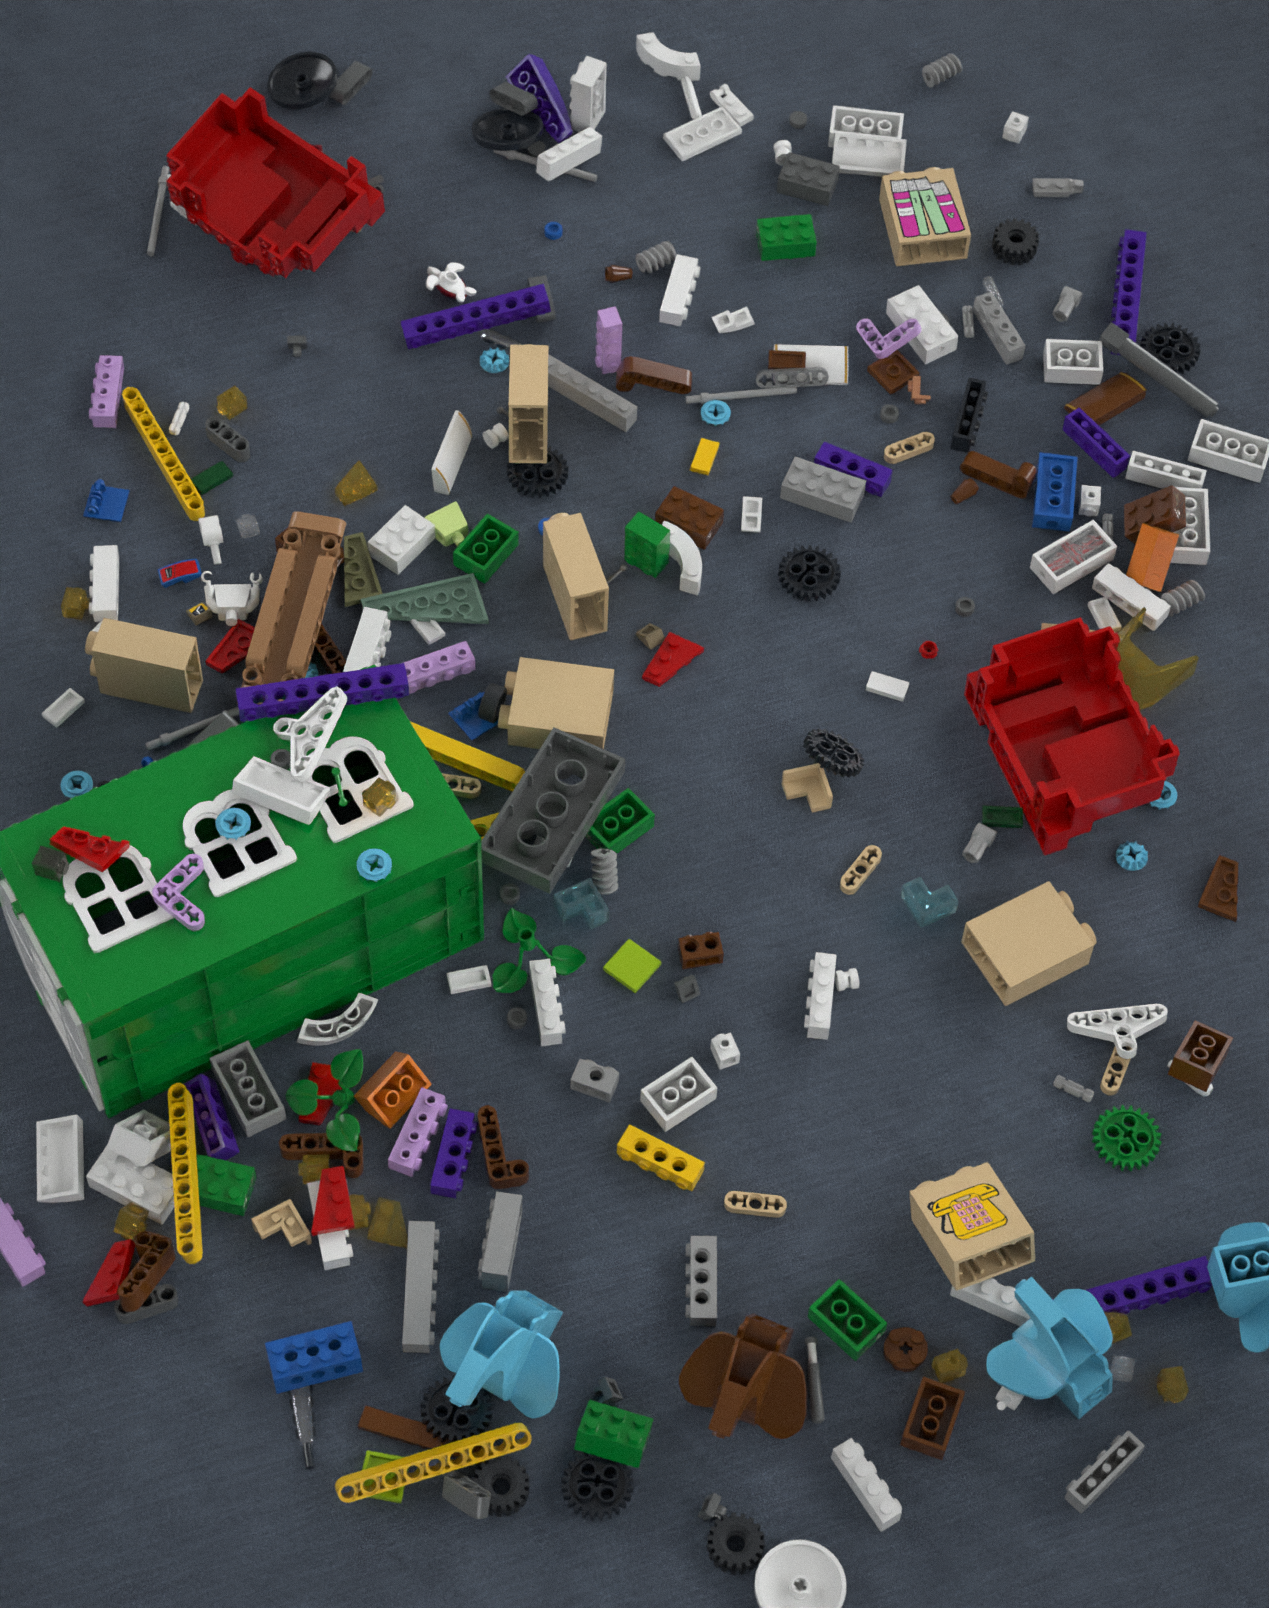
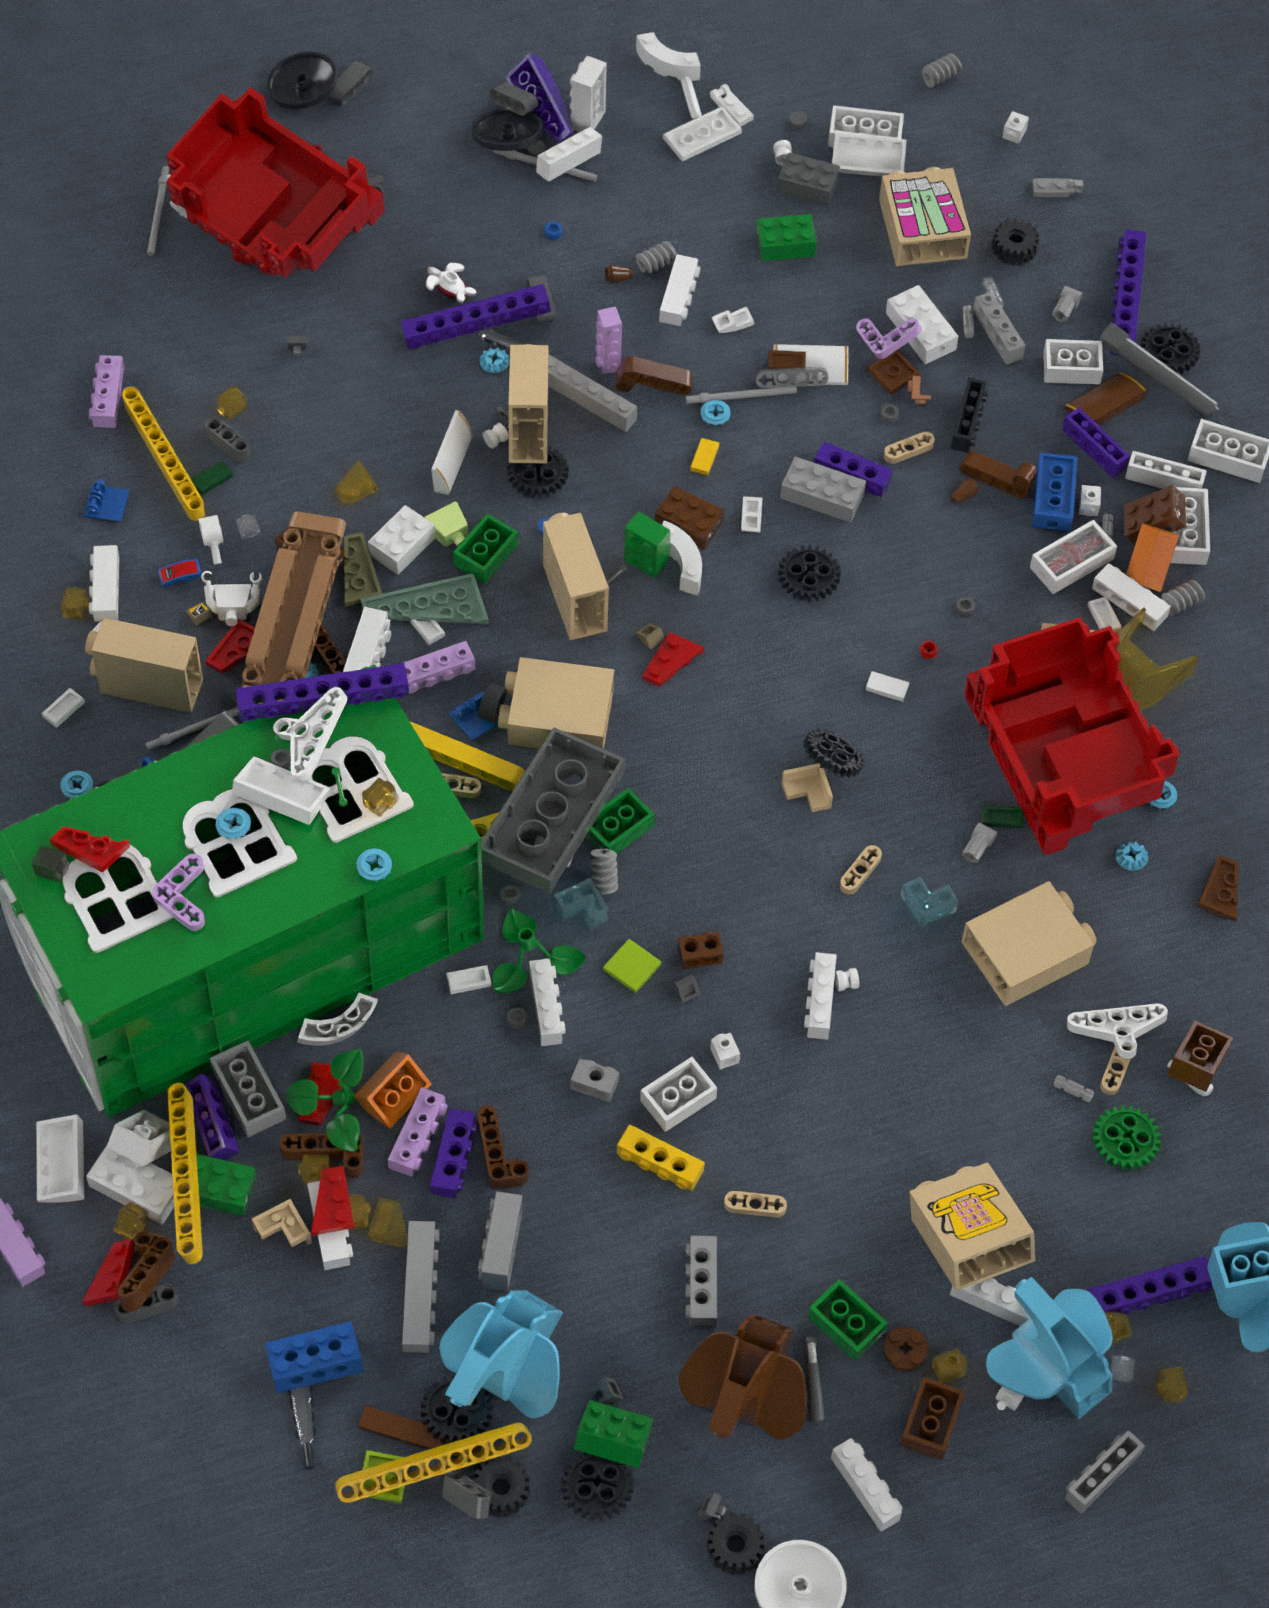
white axle [169,402,189,435] -> none

